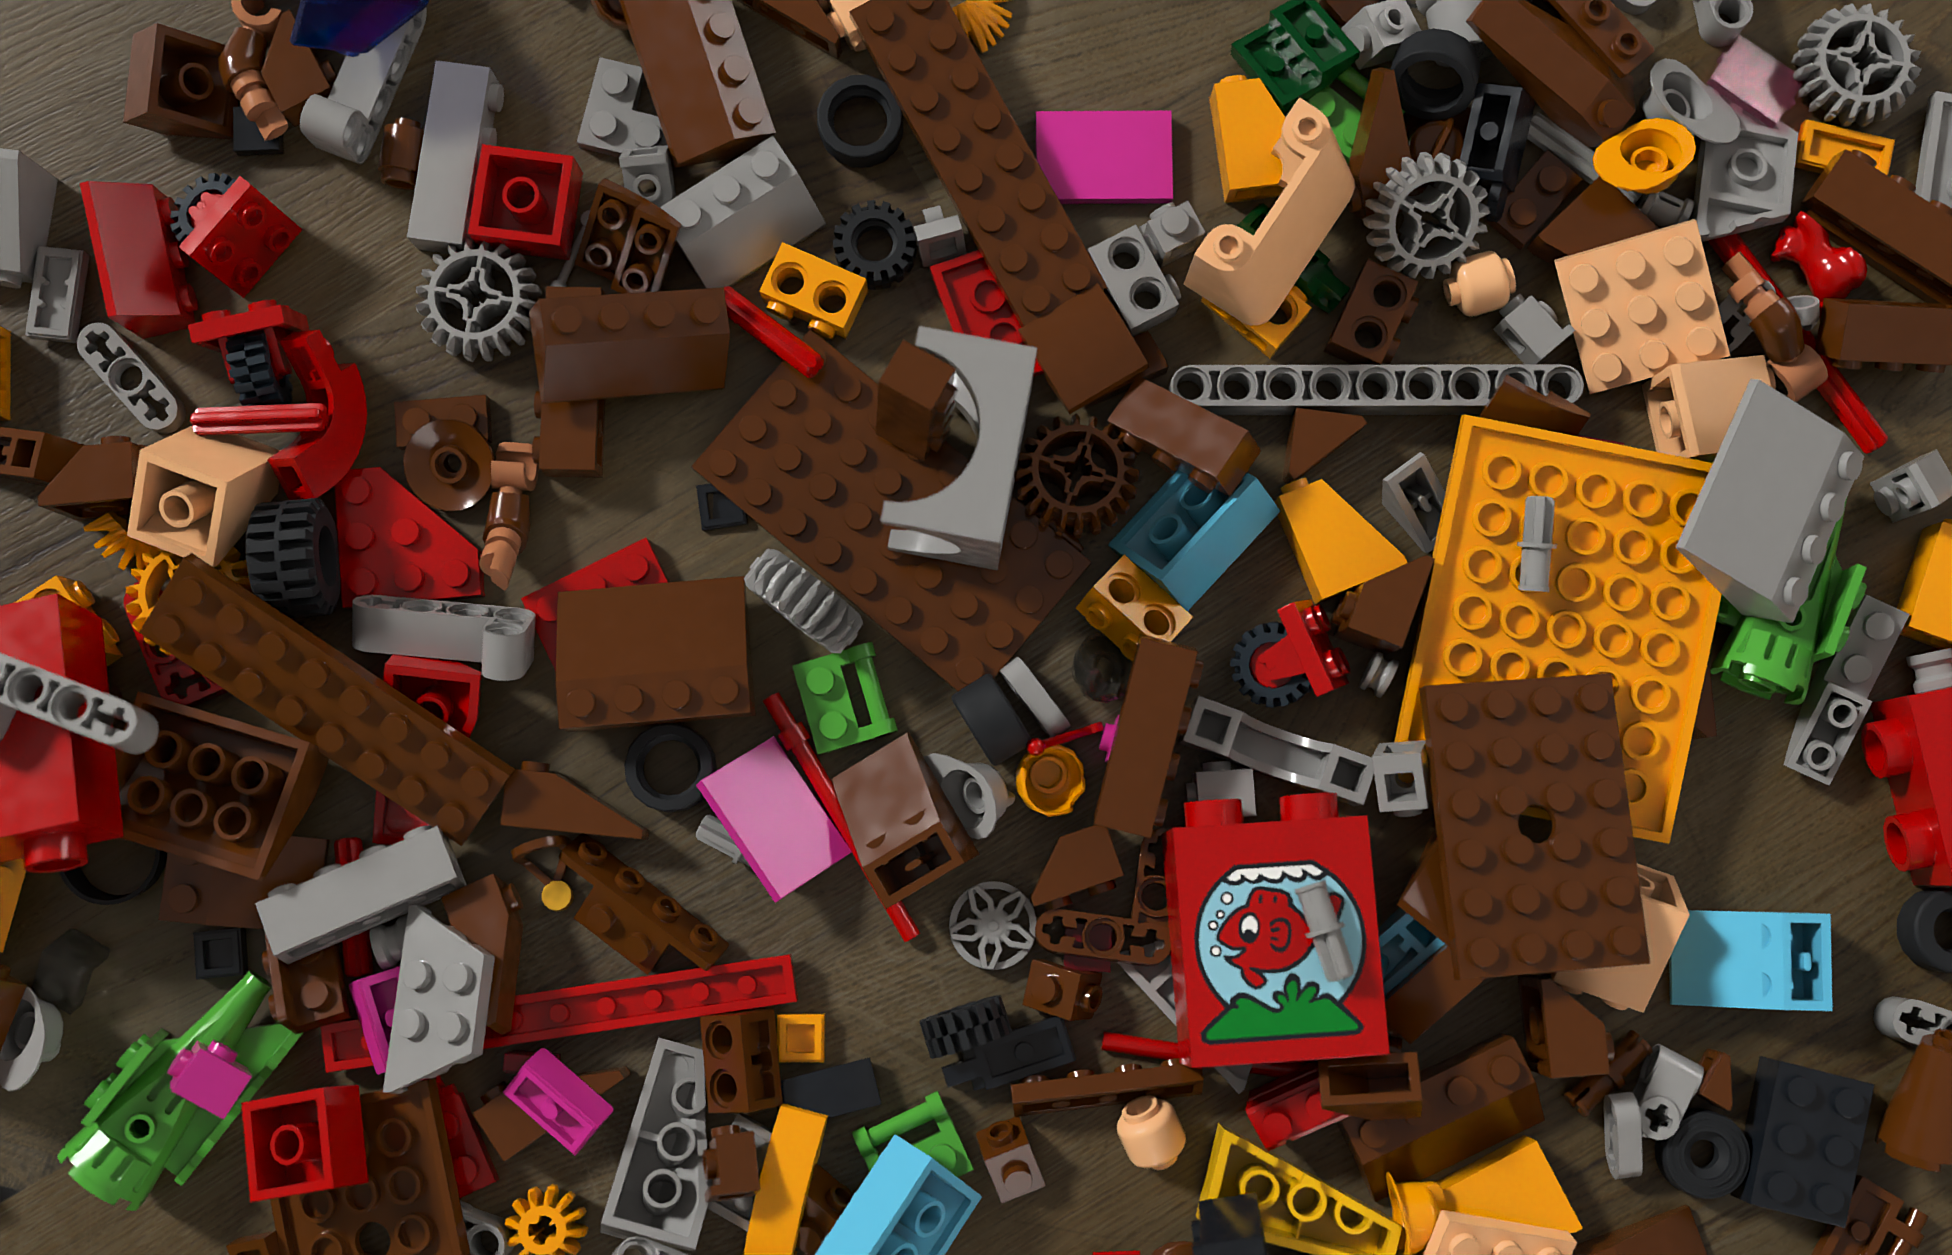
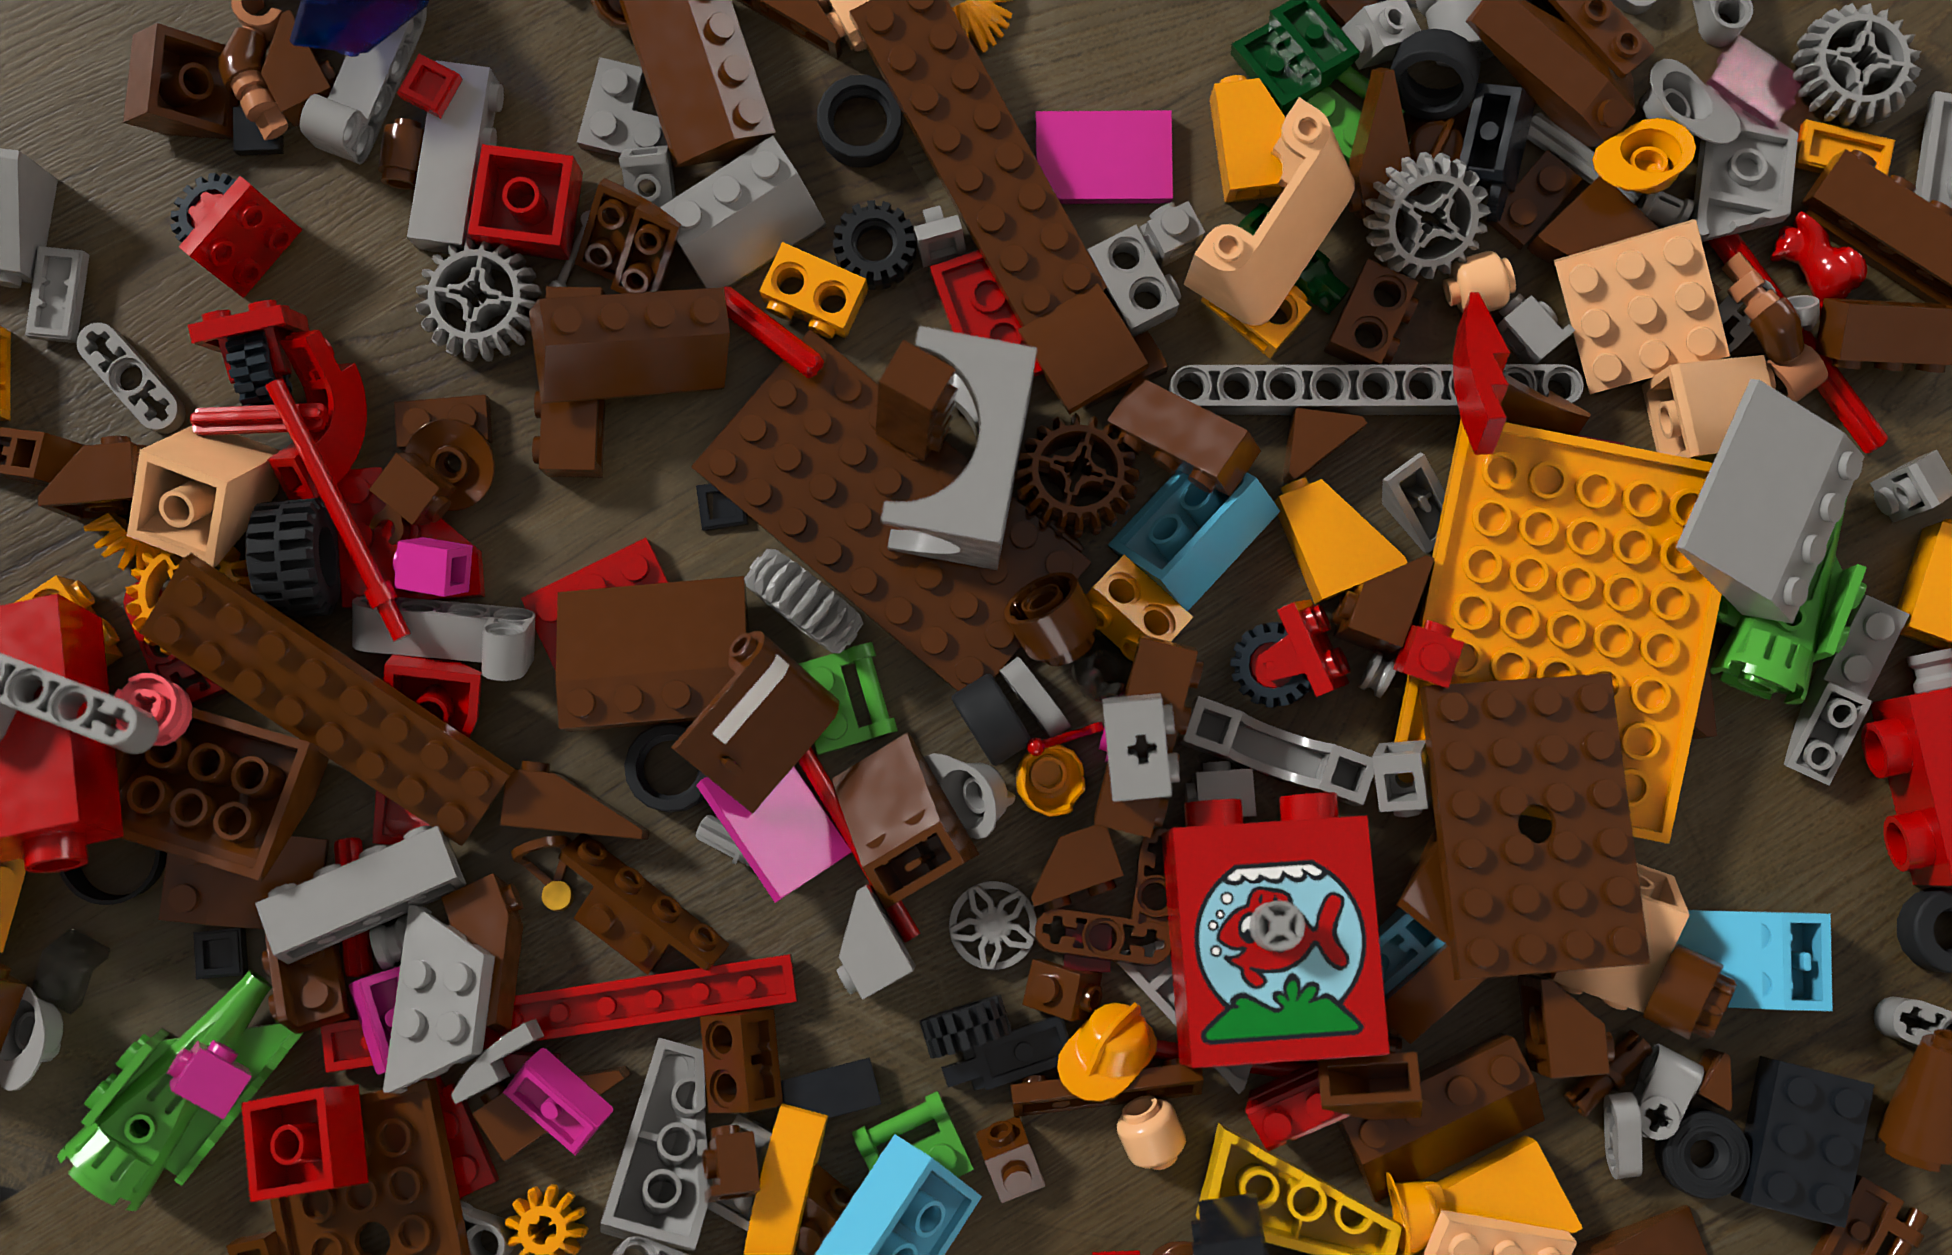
red slope [79,181,198,339] -> none
nougat piece [479,442,539,591] -> none
light orange tile [777,1013,826,1062] -> none
light grey axle [1295,880,1354,982] -> none
light grey axle [1517,496,1557,592] -> none
none -> coral wheel [114,673,193,746]
none -> red bar [265,378,411,642]
none -> reddish brown brick [369,453,456,545]
none -> dark pink brick [393,537,473,597]
none -> red tile [397,53,463,119]
none -> light grey slope [451,1019,544,1104]
none -> reddish brown door [672,631,839,814]
none -> light grey slope [836,884,916,1000]
none -> reddish brown piece [1004,572,1098,666]
none -> light orange piece [1057,1002,1157,1102]
none -> light grey brick [1102,693,1180,802]
none -> light grey wheel [1249,900,1305,951]
none -> red brick [1393,620,1465,688]
none -> red slope [1453,292,1510,455]
none -> reddish brown piece [1643,944,1737,1040]

